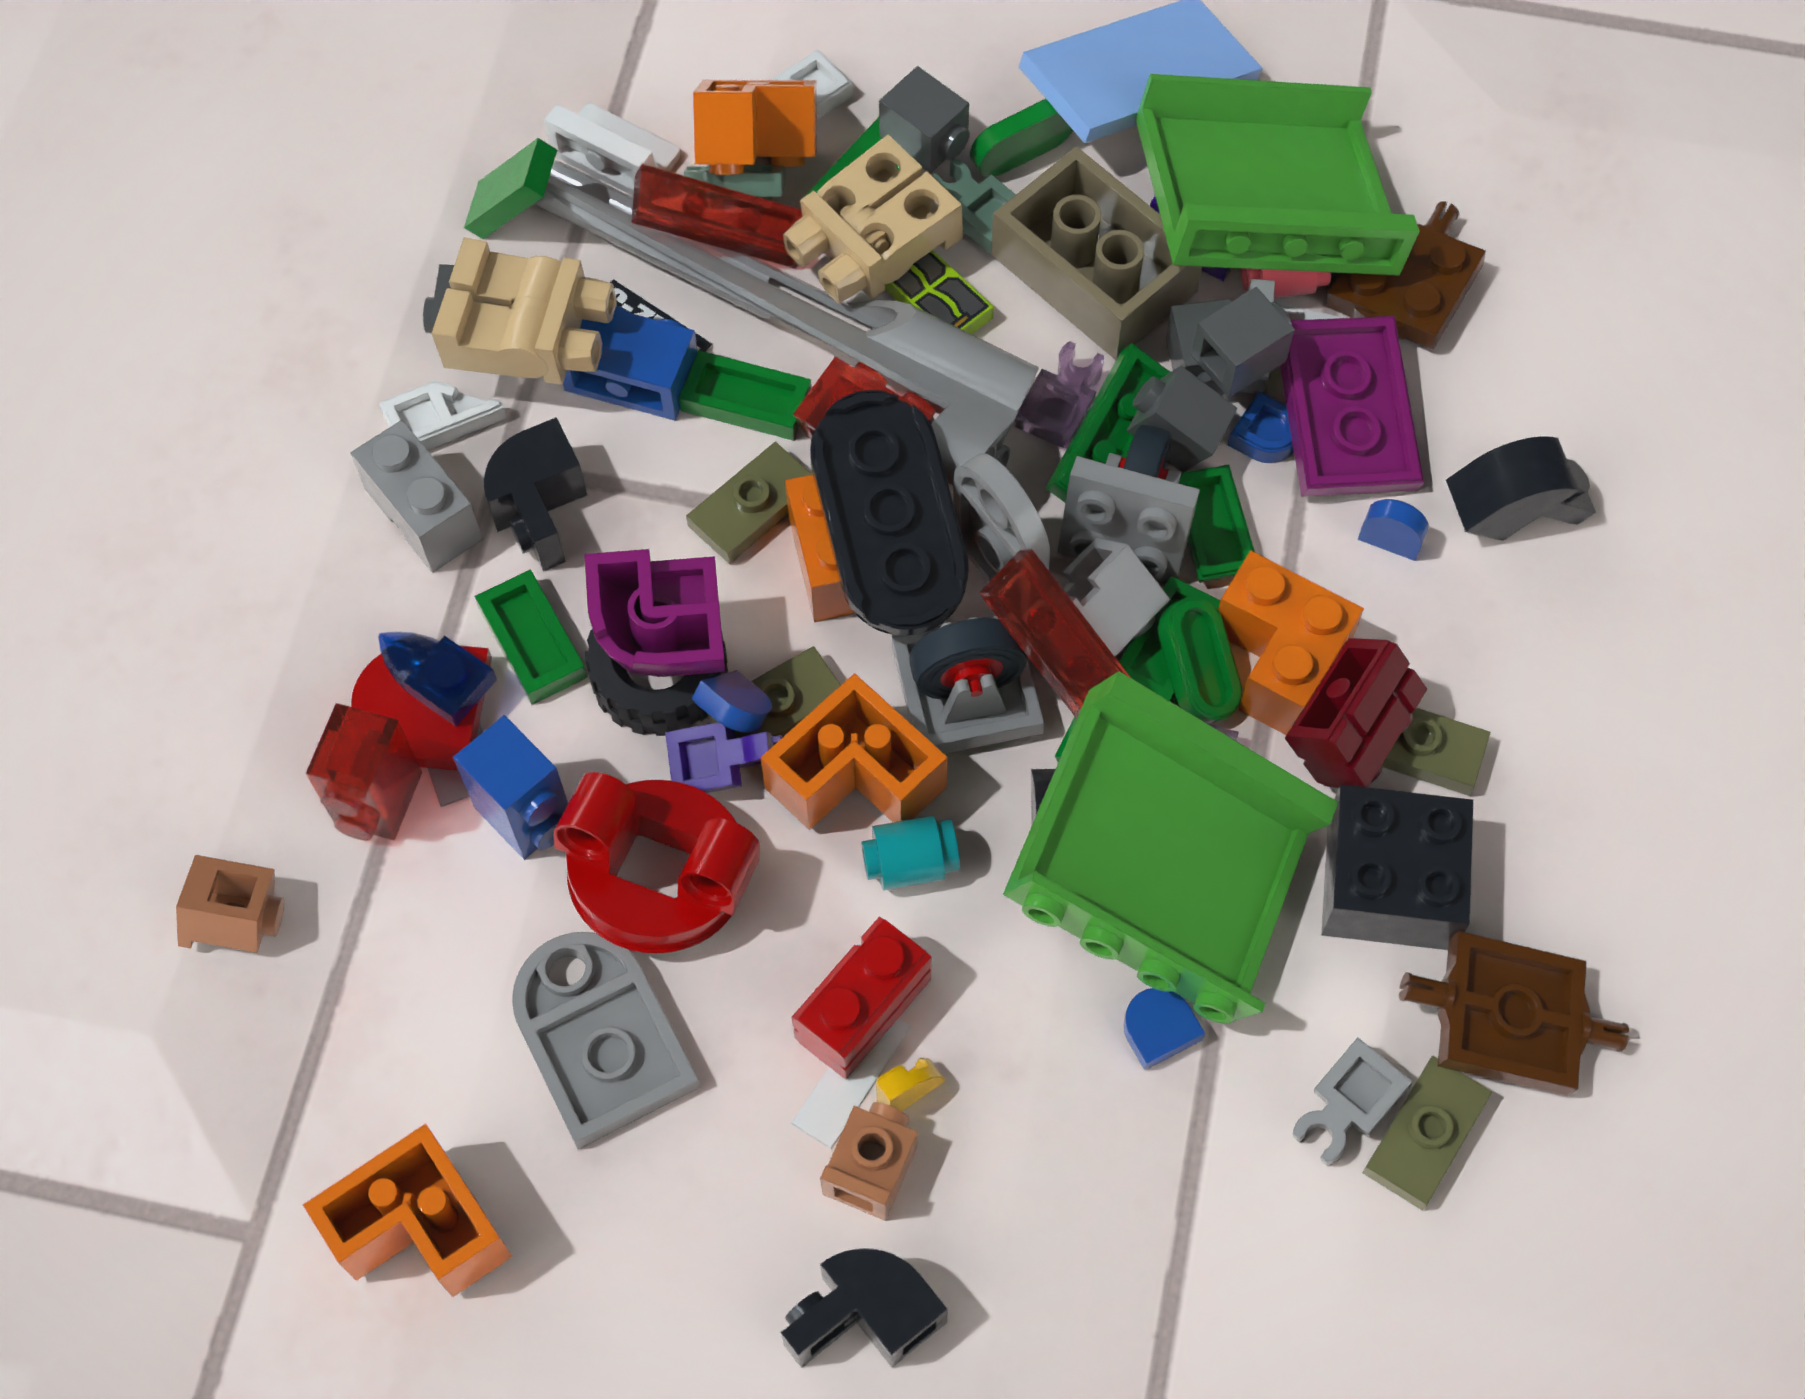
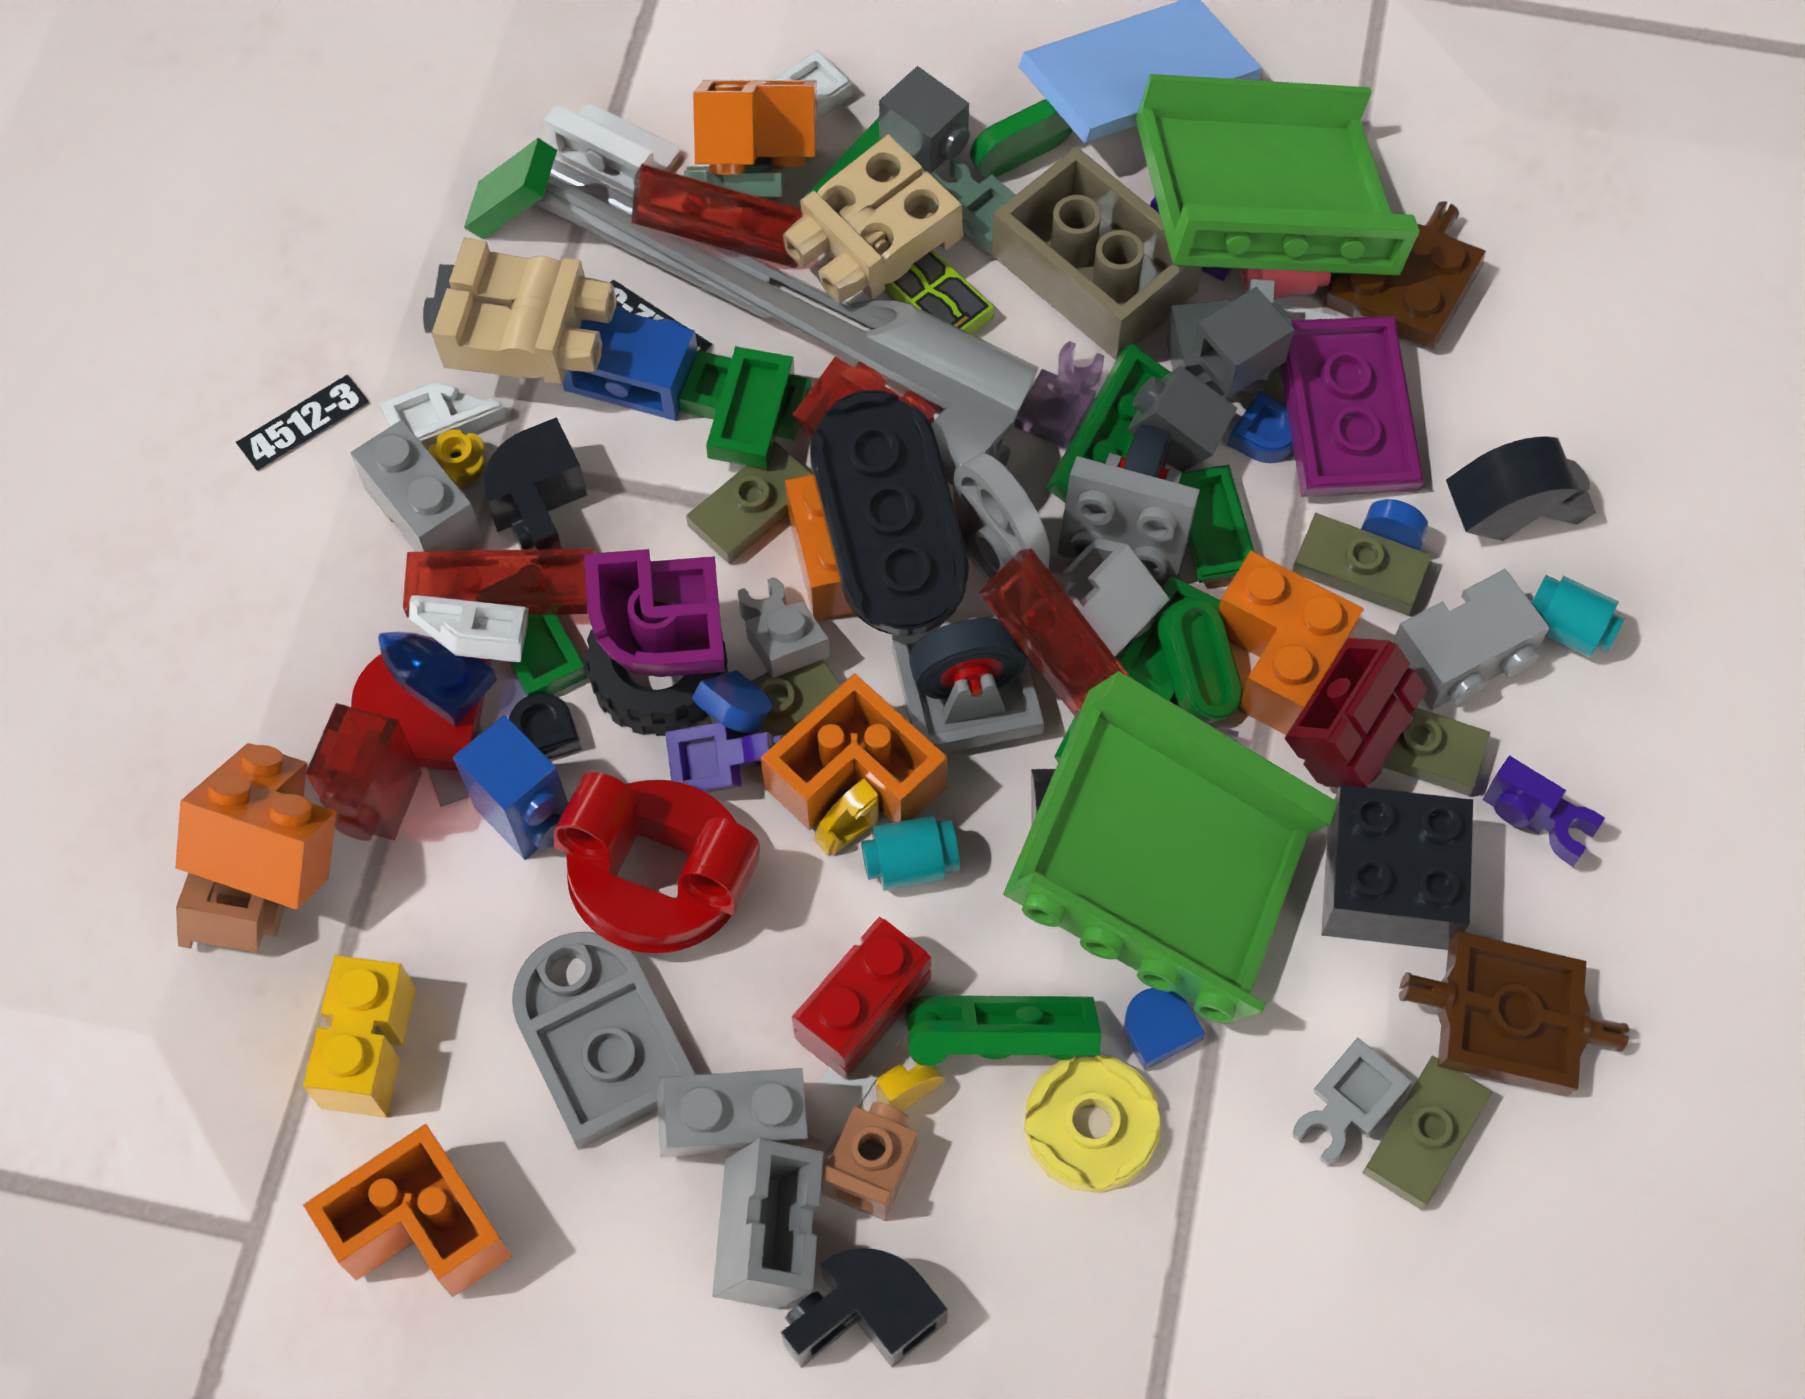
none -> orange brick [175,743,336,910]
none -> black sticker [235,374,370,471]
none -> yellow piece [303,955,416,1118]
none -> clear red tile [403,549,595,617]
none -> white tile [409,595,529,662]
none -> yellow plate [428,429,486,487]
none -> black tile [509,693,582,759]
none -> light grey brick [656,1068,808,1157]
none -> green tile [706,346,794,469]
none -> light grey brick [712,1138,824,1309]
none -> light grey plate [738,577,830,678]
none -> yellow tile [814,778,879,856]
none -> green plate [905,995,1101,1066]
none -> light yellow tile [1024,1055,1160,1193]
none -> olive plate [1292,512,1432,616]
none -> light grey brick [1393,568,1550,711]
none -> dark purple plate [1482,755,1605,867]
none -> teal brick [1532,575,1625,658]

